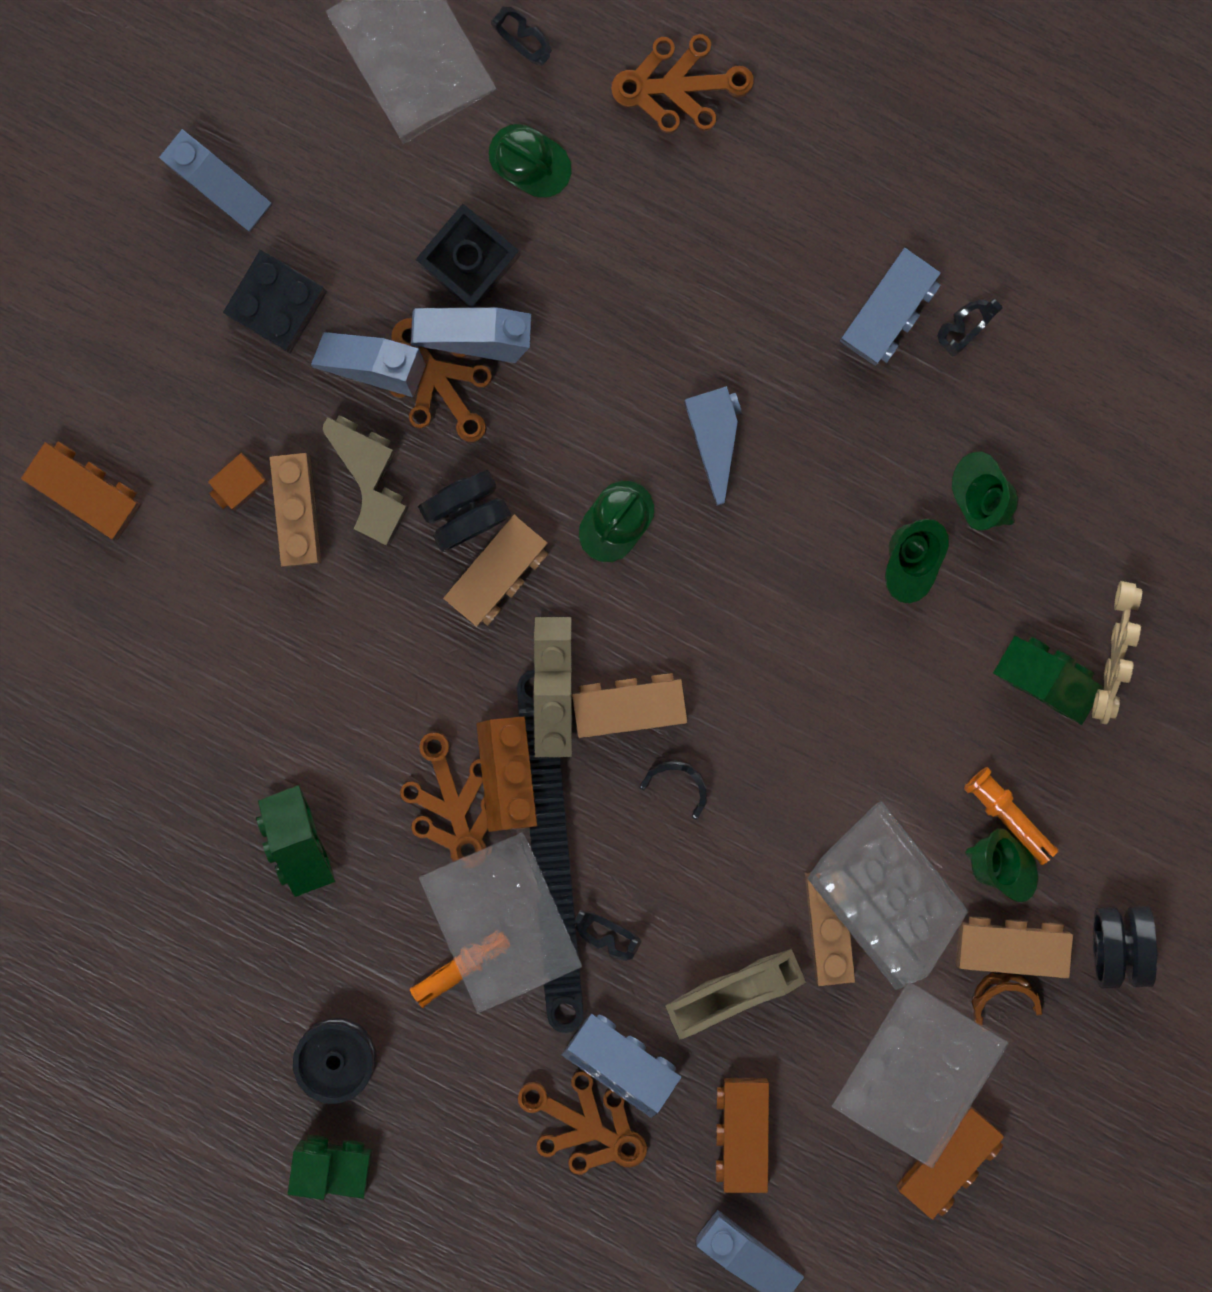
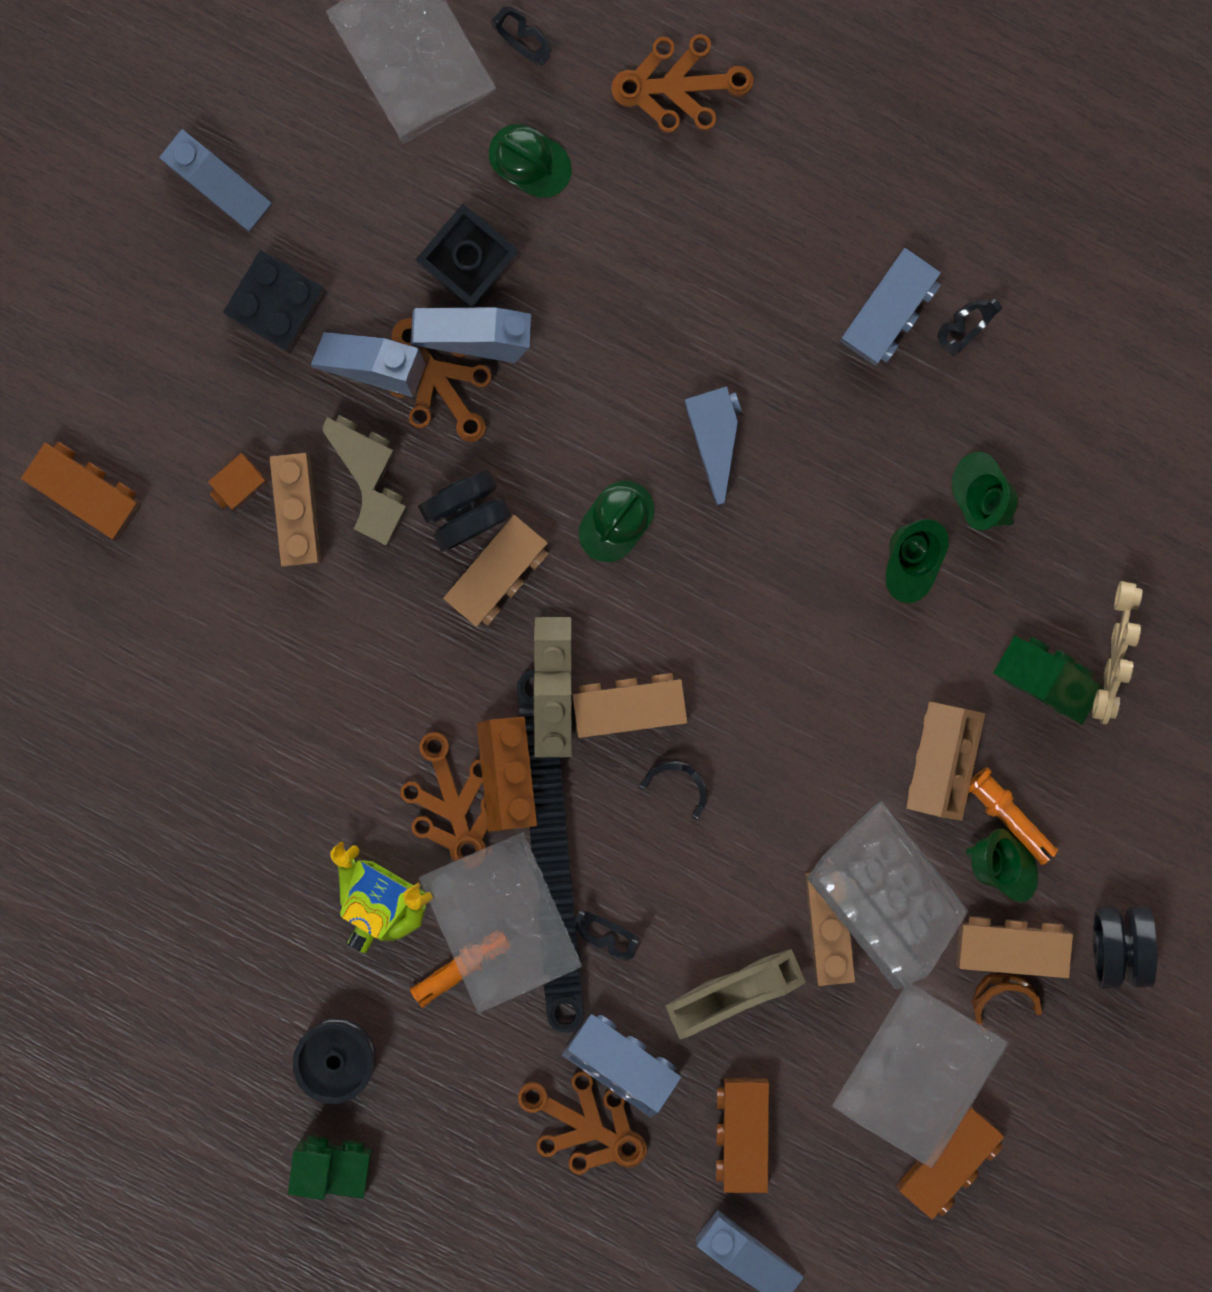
dark green brick [256,785,336,897] -> none
none -> torso [330,841,433,953]
none -> medium nougat brick [906,701,985,821]

